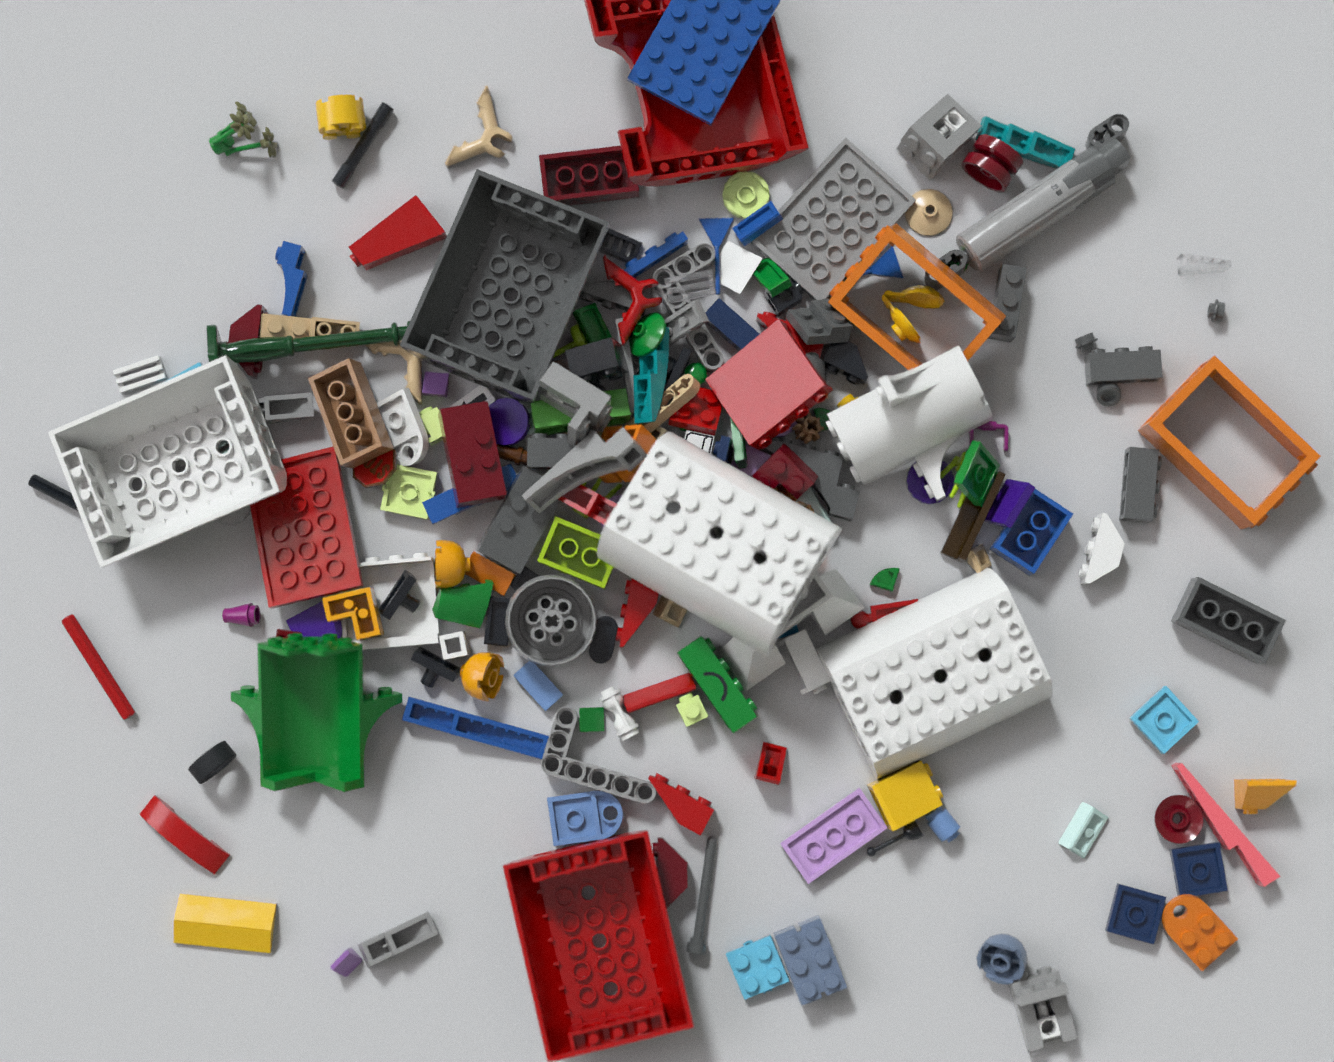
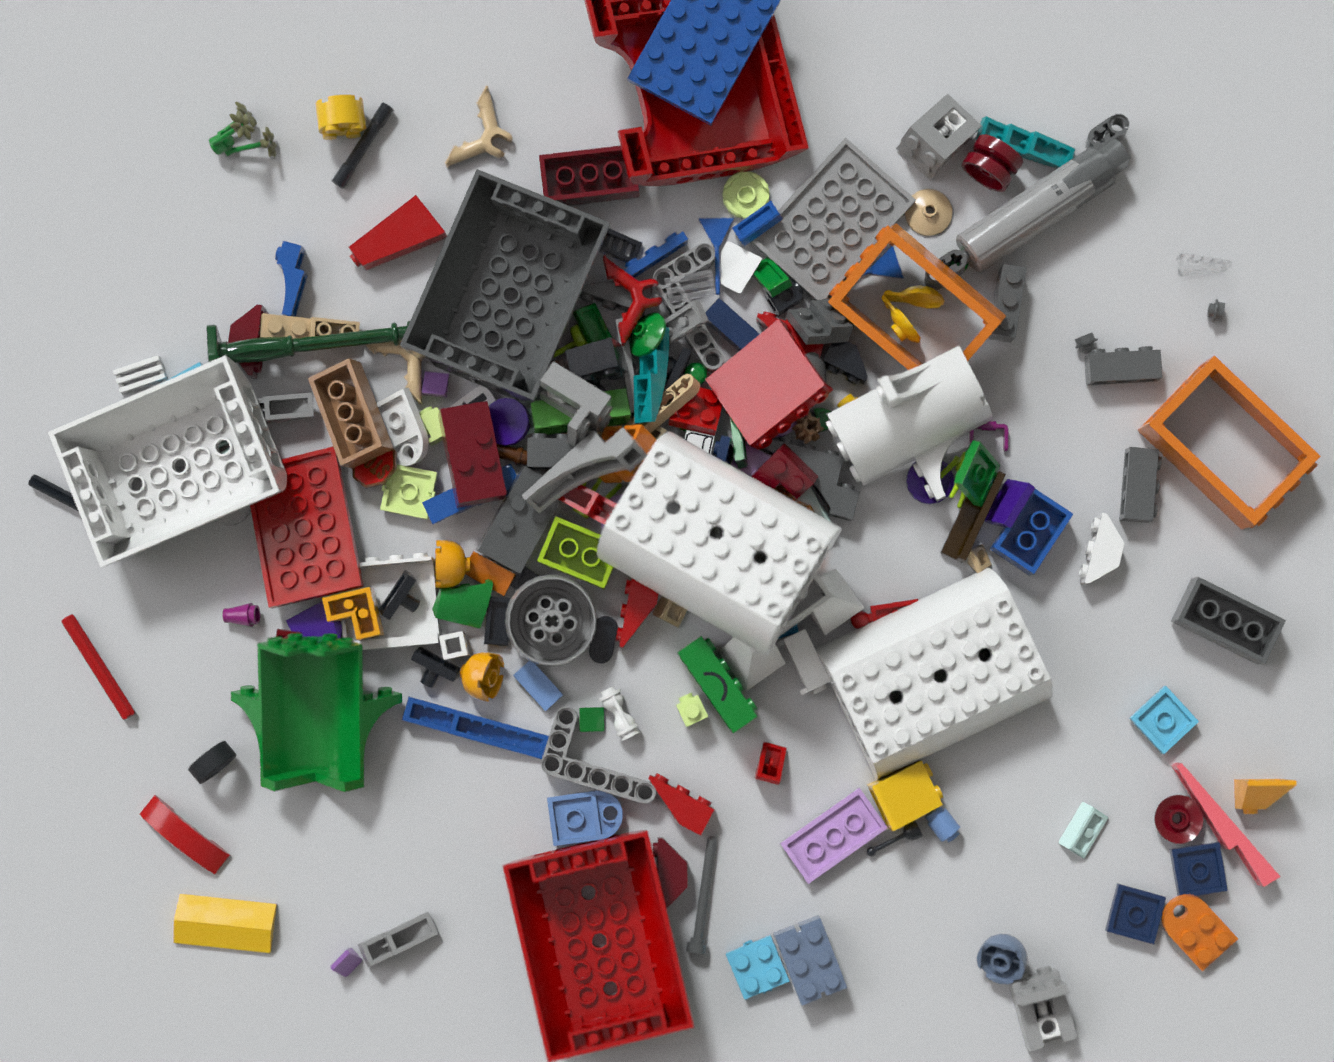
red slope [623,673,696,713] -> none
green tile [869,568,900,592] -> none
dark grey tile [1096,382,1121,406] -> none

